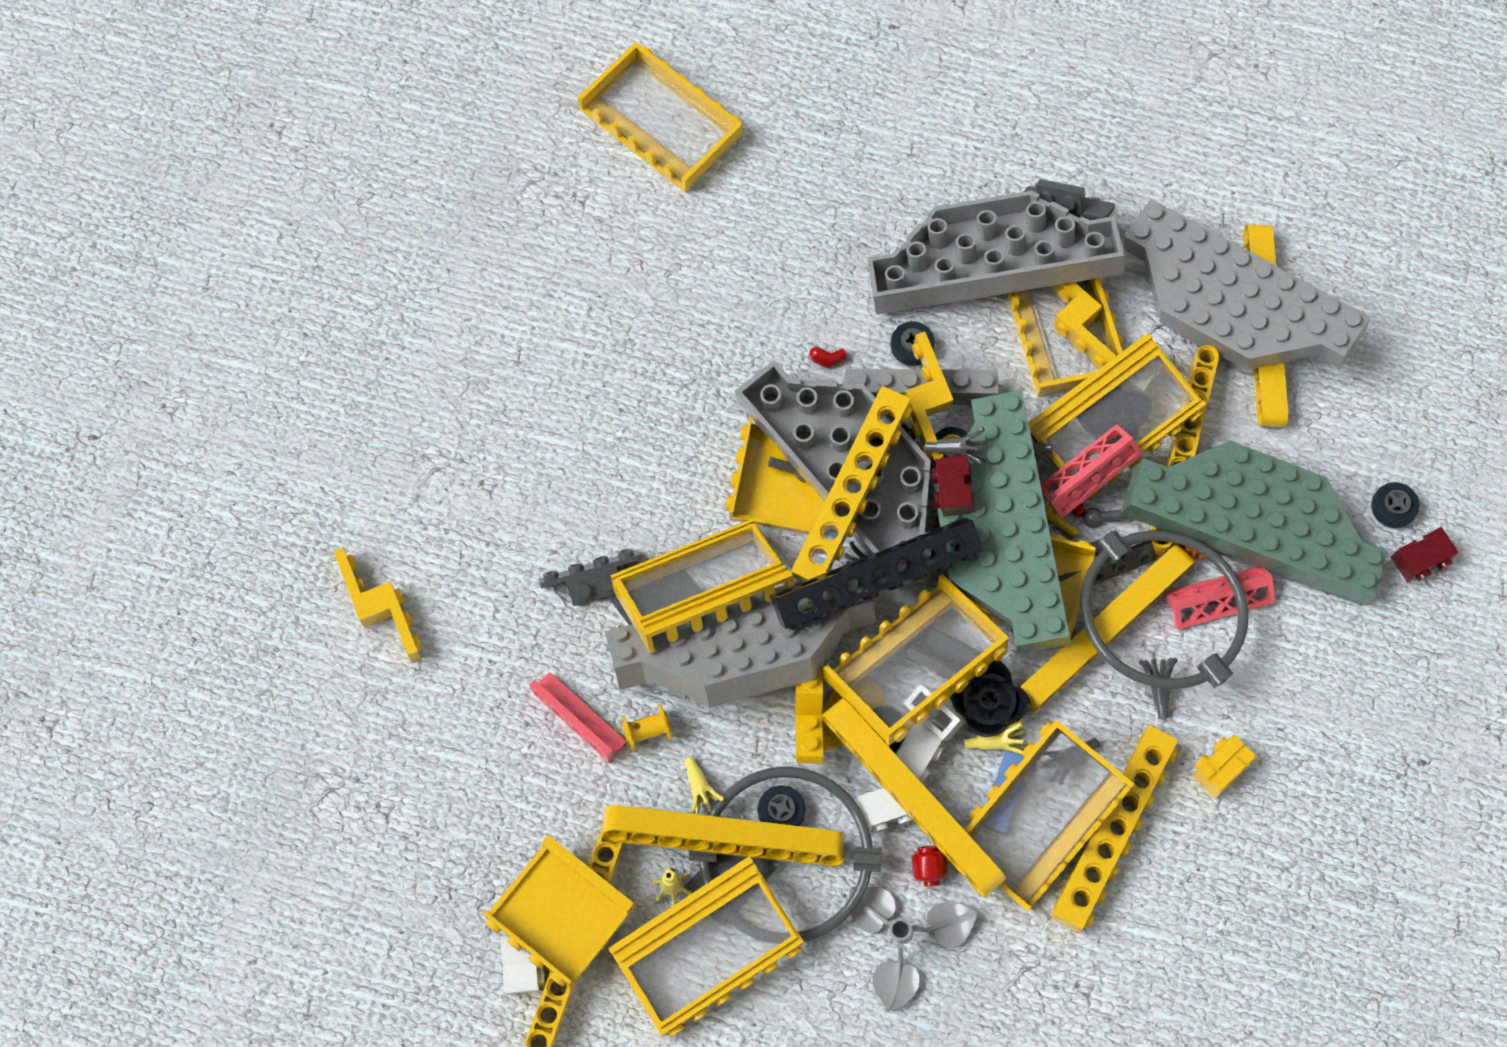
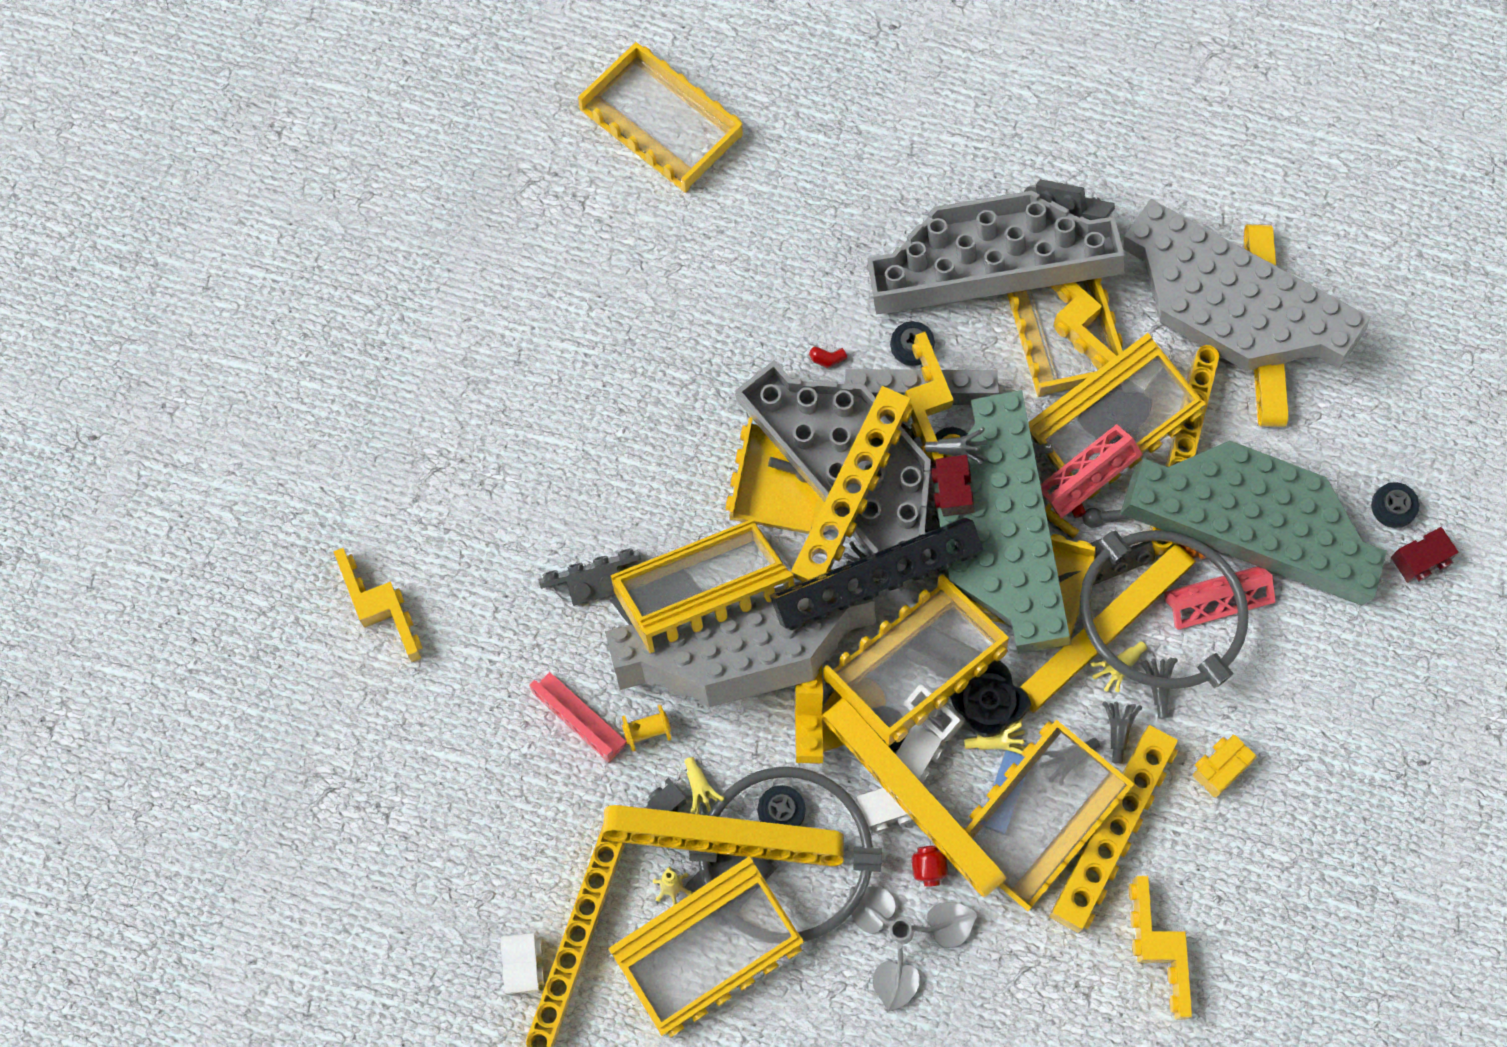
yellow panel [483,835,636,988] -> none
none -> dark grey brick [644,777,687,812]
none -> light yellow piece [1091,641,1147,692]
none -> dark grey piece [1102,701,1142,764]
none -> yellow bracket [1128,876,1192,1020]

